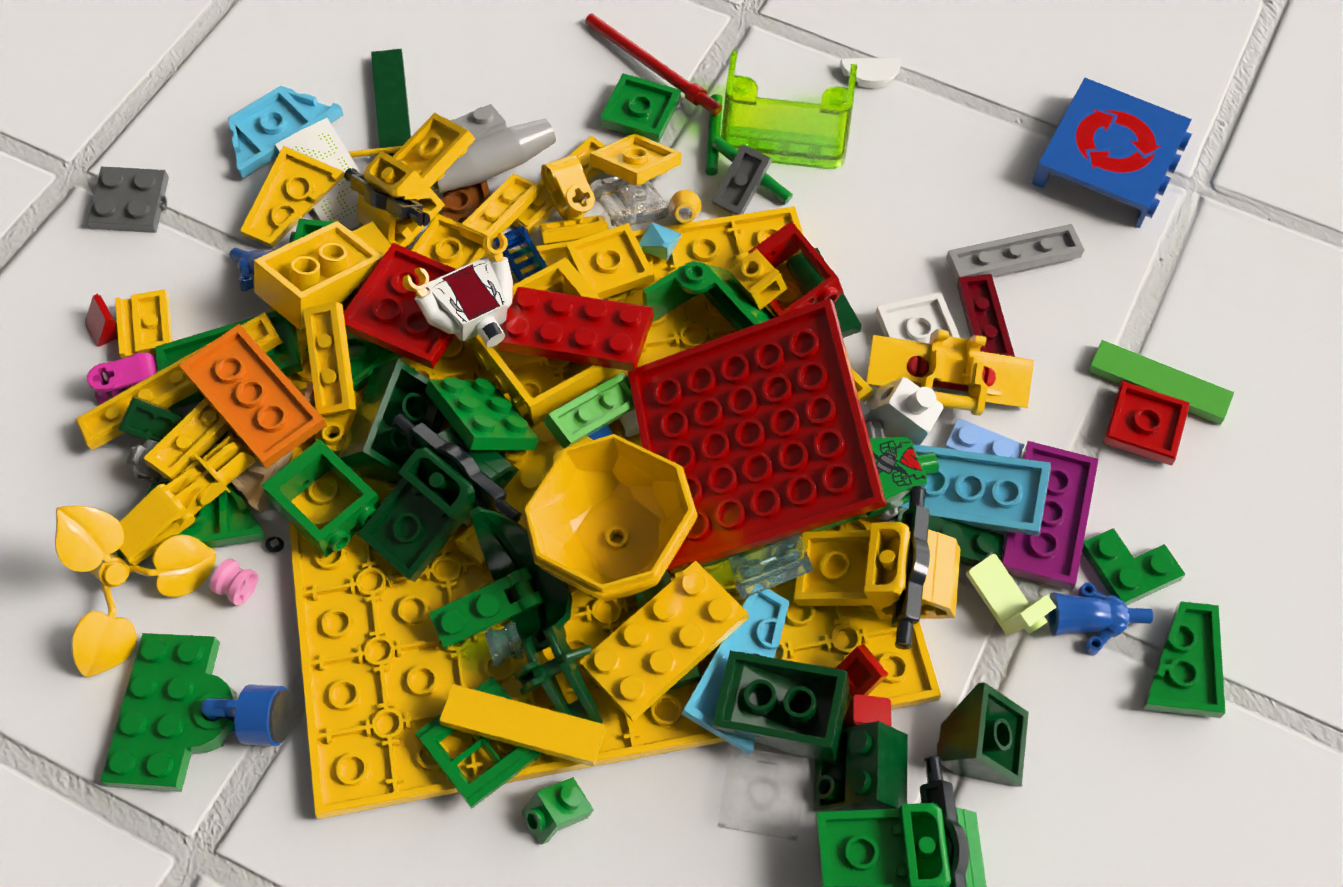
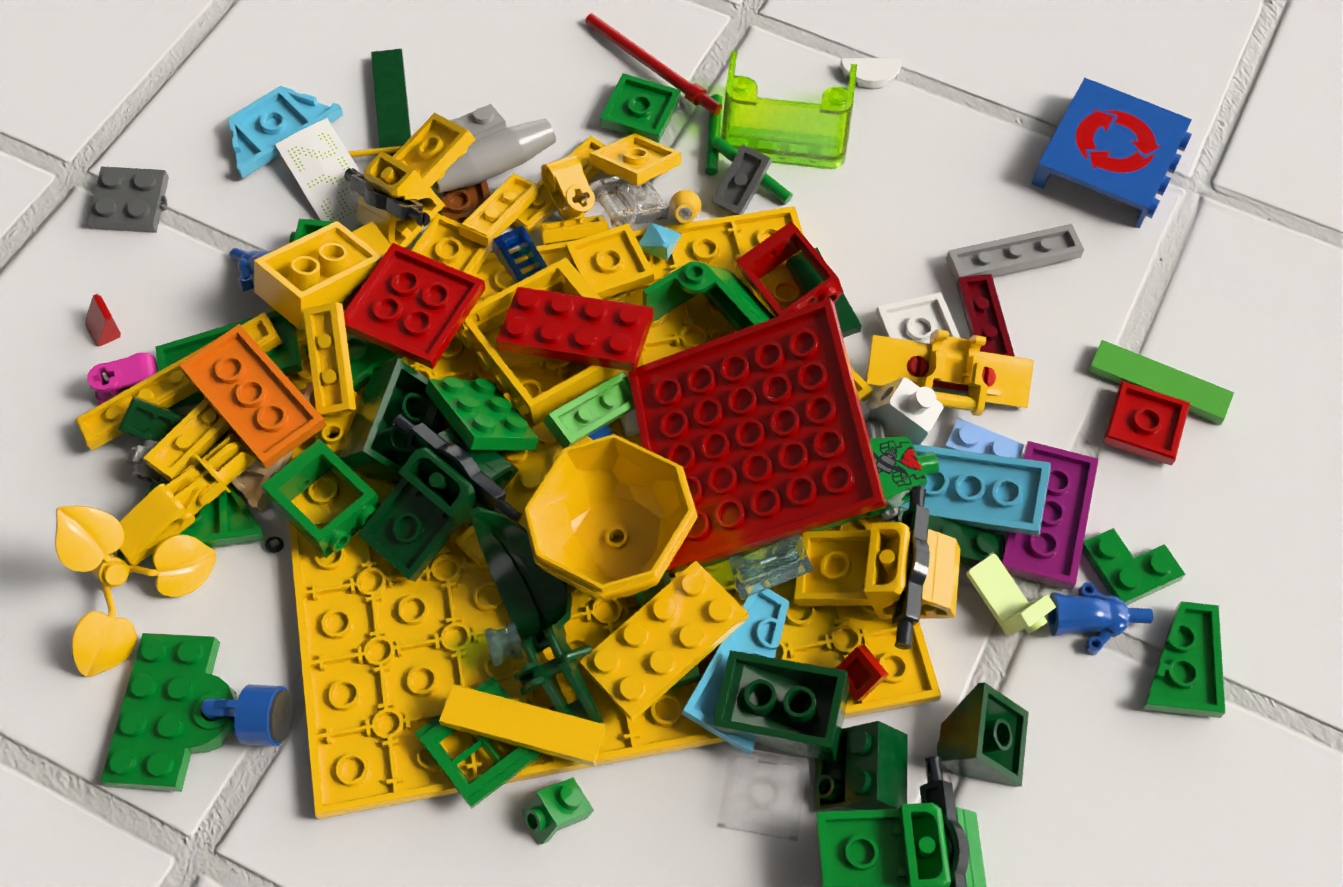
yellow plate [115,289,173,359] -> none
bright pink wheel [210,558,258,605] -> none
yellow wing [240,146,344,248] -> none
torso [402,233,513,347] -> none
green plate [429,567,543,649] -> none
yellow brick [729,249,787,310] -> none
red slope [842,694,892,729] -> none

